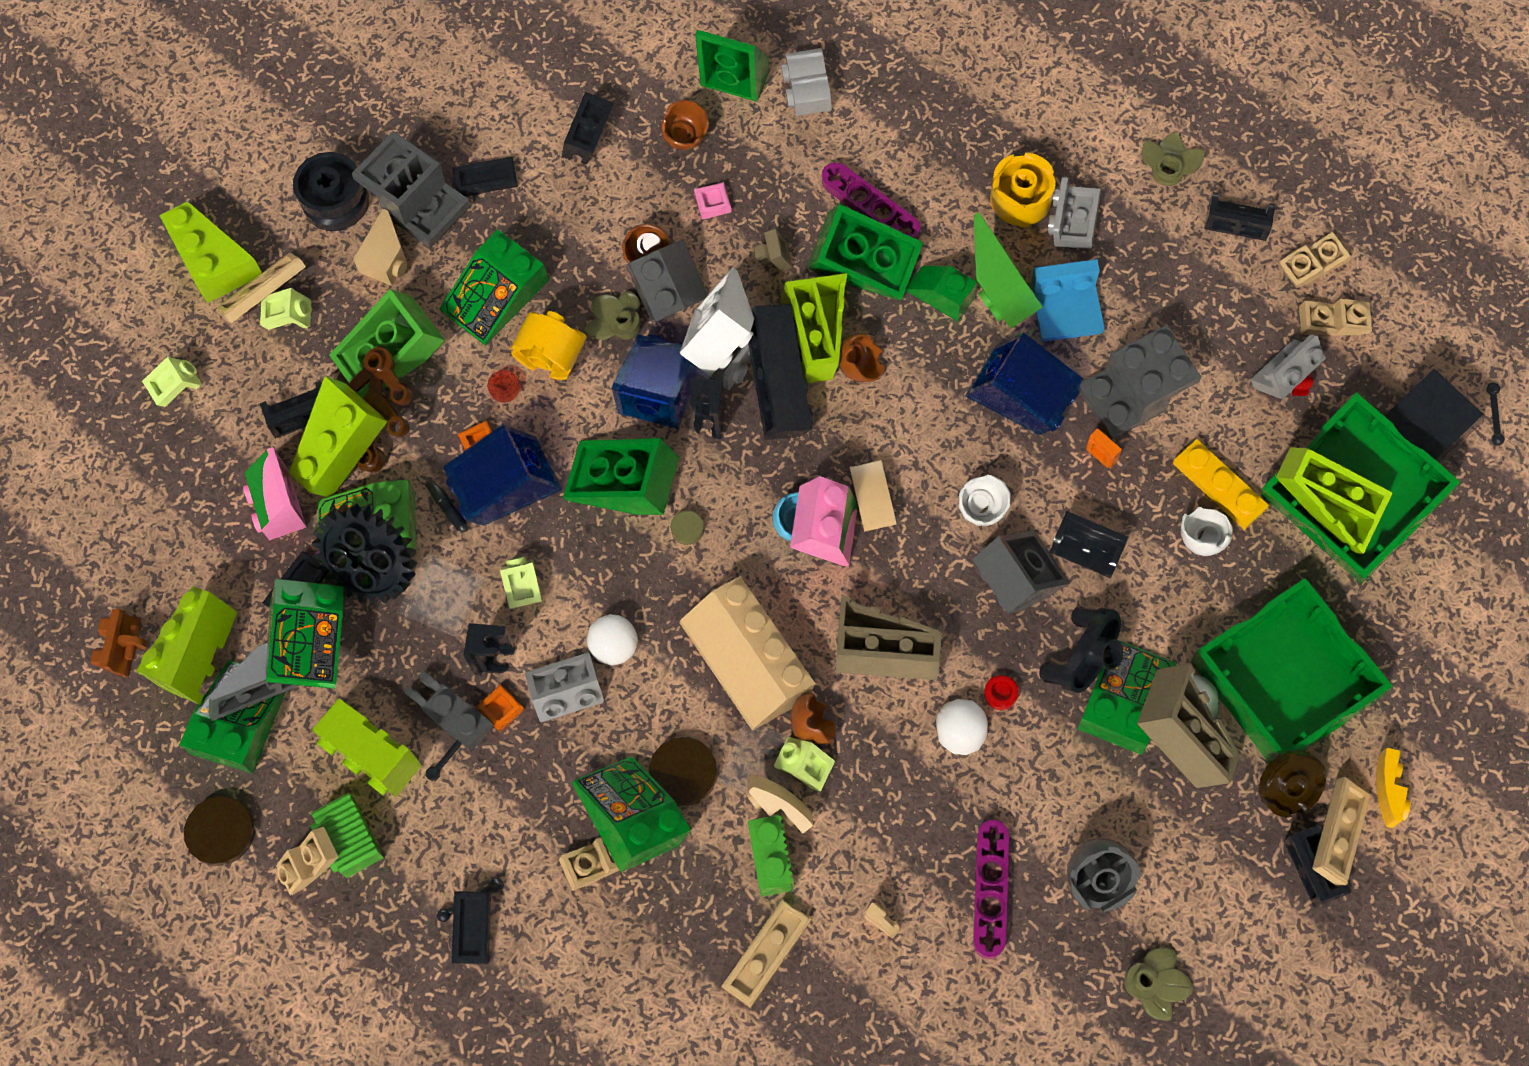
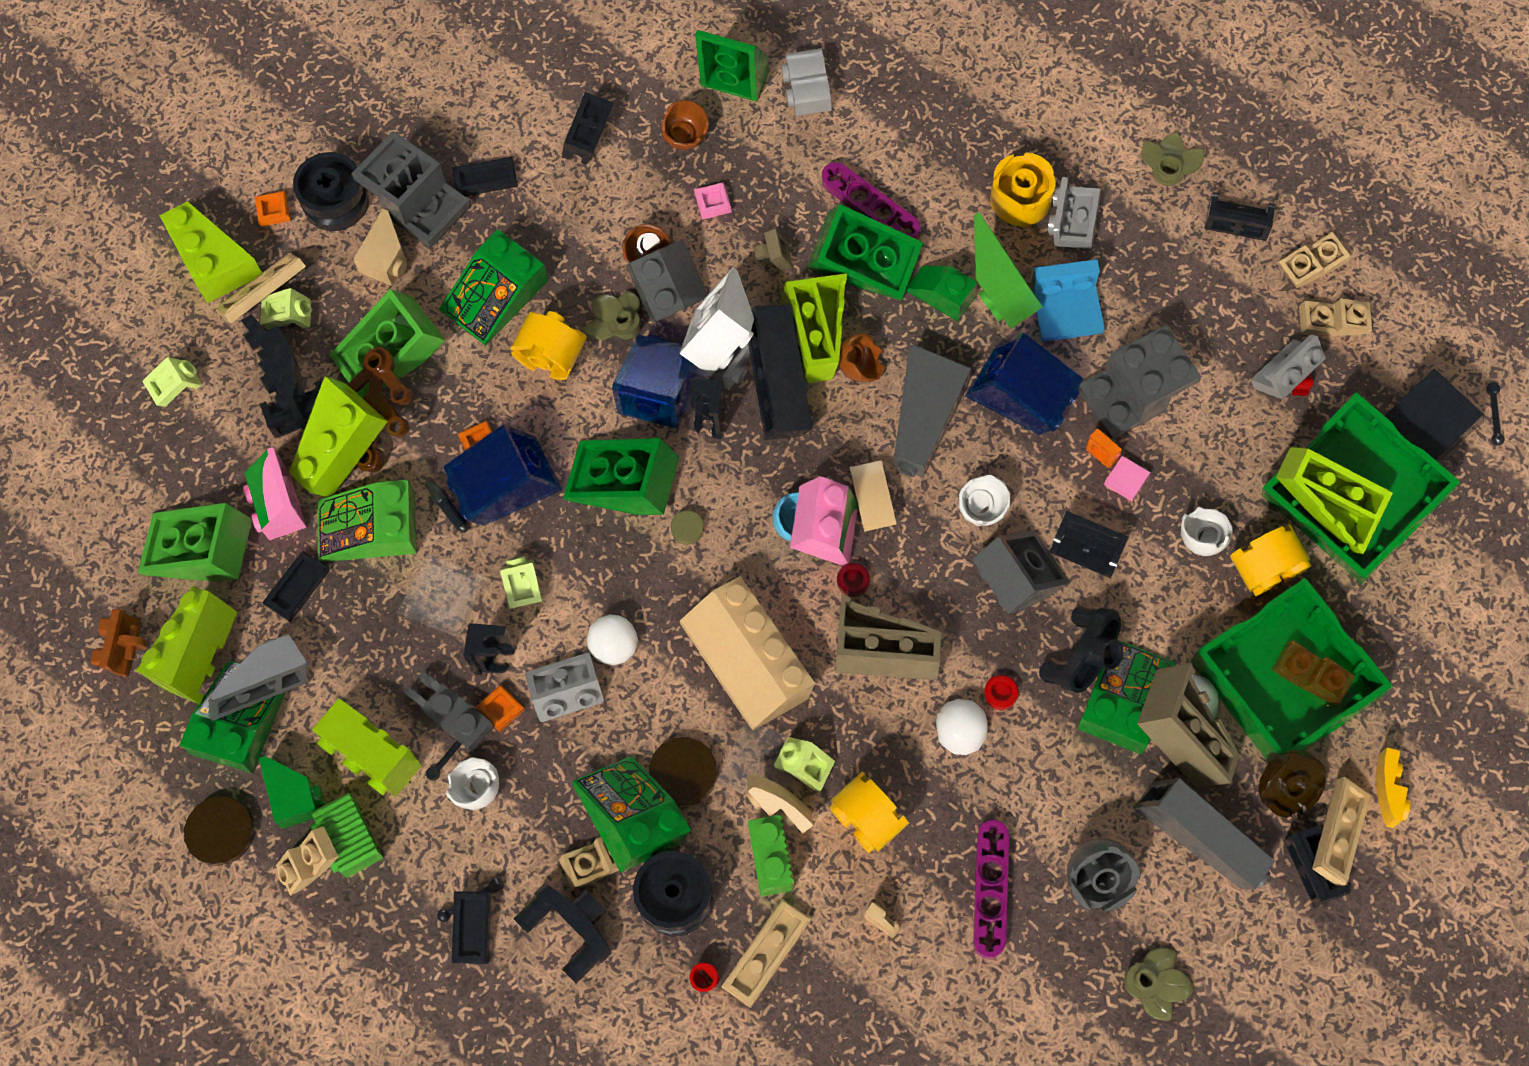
green slope [265,579,343,689] -> none
black gear [312,502,418,604] -> none
clear red tile [487,370,520,403] -> none
dark orange hair [790,693,836,745] -> none
yellow plate [1173,439,1269,530] -> none
none -> bright green slope [138,503,252,582]
none -> black slope [241,314,305,421]
none -> orange tile [255,190,291,227]
none -> green slope [259,756,325,829]
none -> white hair [446,757,499,810]
none -> black connector [513,883,612,984]
none -> black wheel [633,850,714,937]
none -> red hinge [689,963,720,992]
none -> yellow brick [829,772,909,854]
none -> dark red tile [837,563,870,597]
none -> dark grey slope [893,345,971,478]
none -> bright pink tile [1104,456,1150,501]
none -> dark grey slope [1133,778,1275,889]
none -> yellow brick [1230,524,1311,597]
none -> clear orange slope [1272,640,1355,705]

